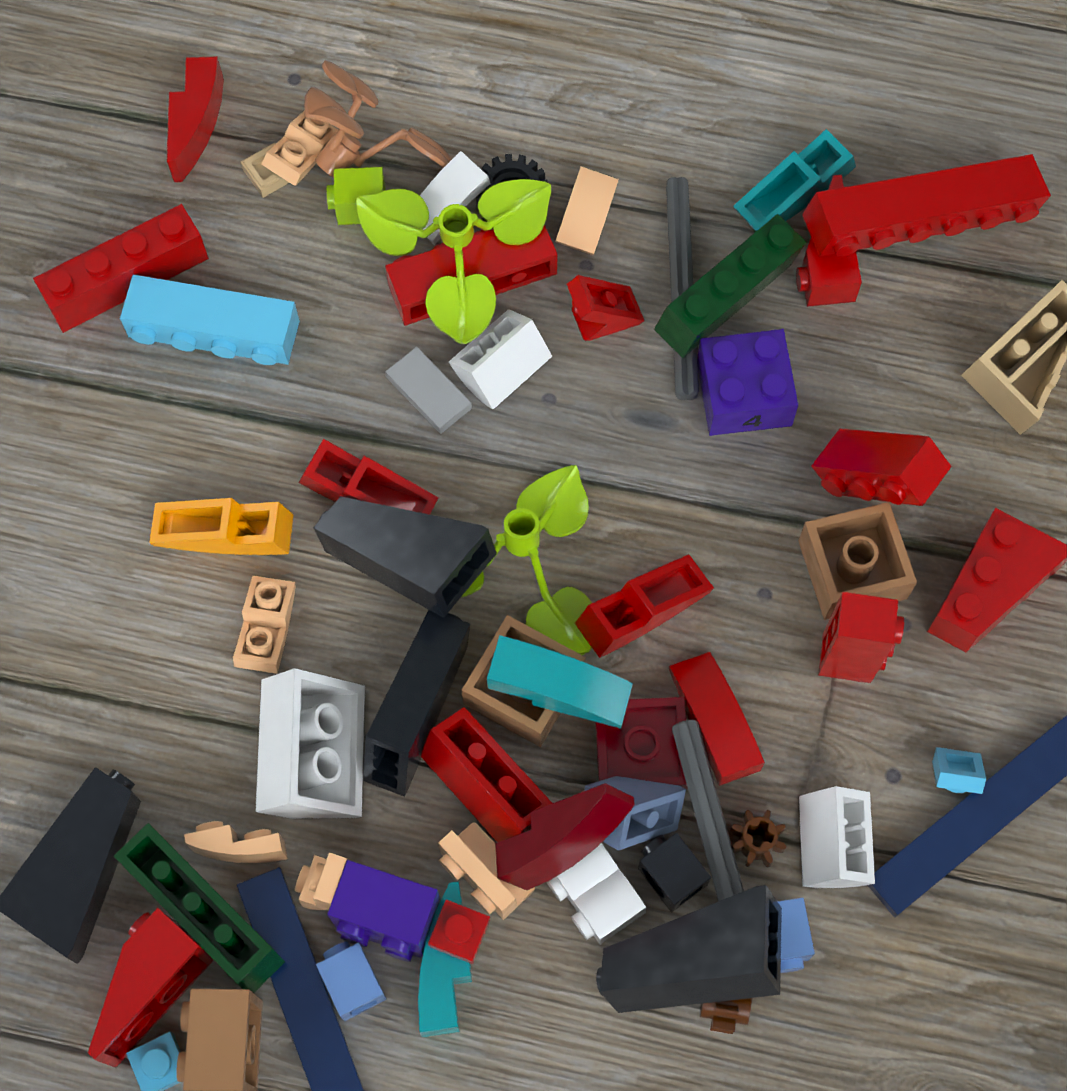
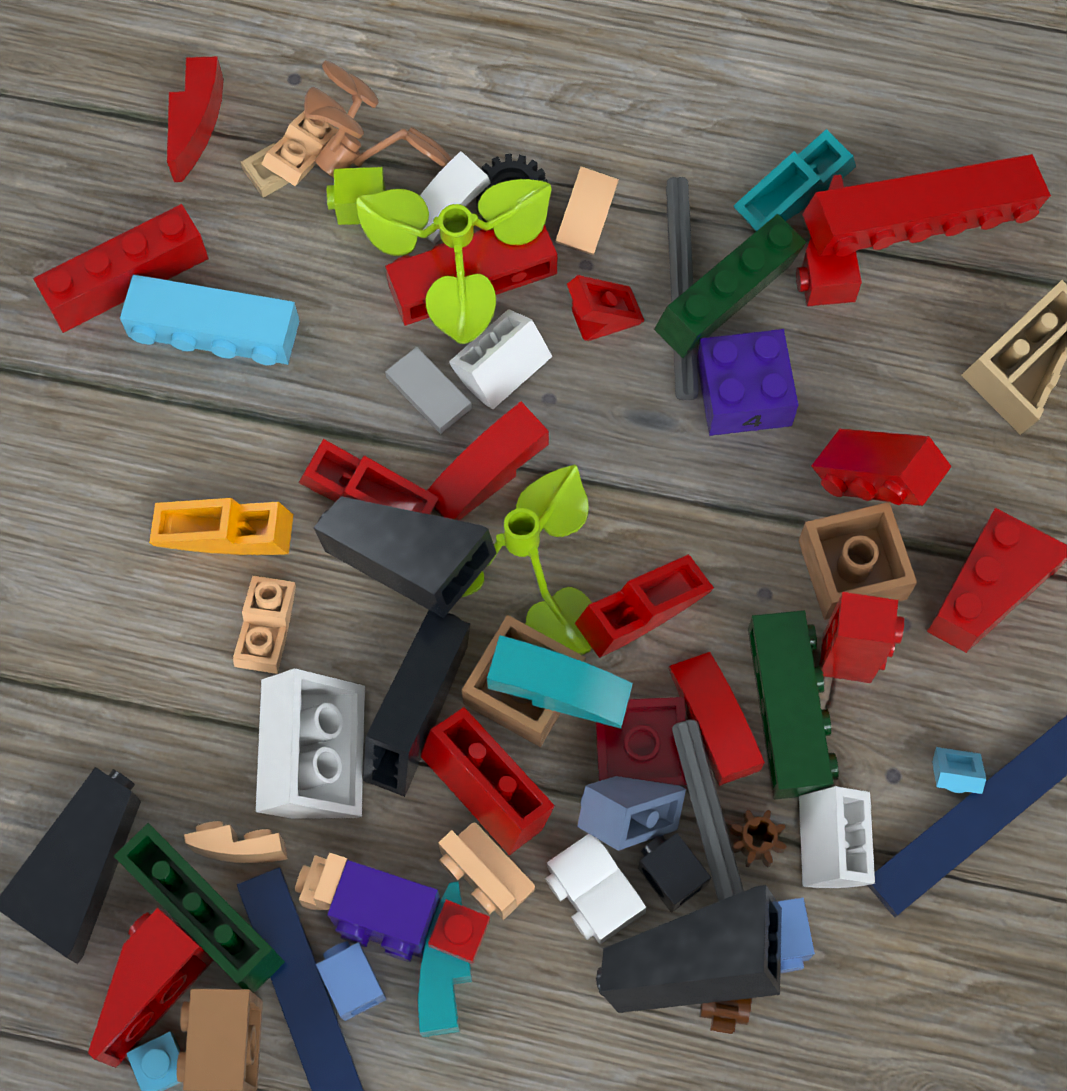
dark red slope [495,783,635,890] -> none
none -> red slope [427,401,549,520]
none -> dark green brick [748,610,839,800]

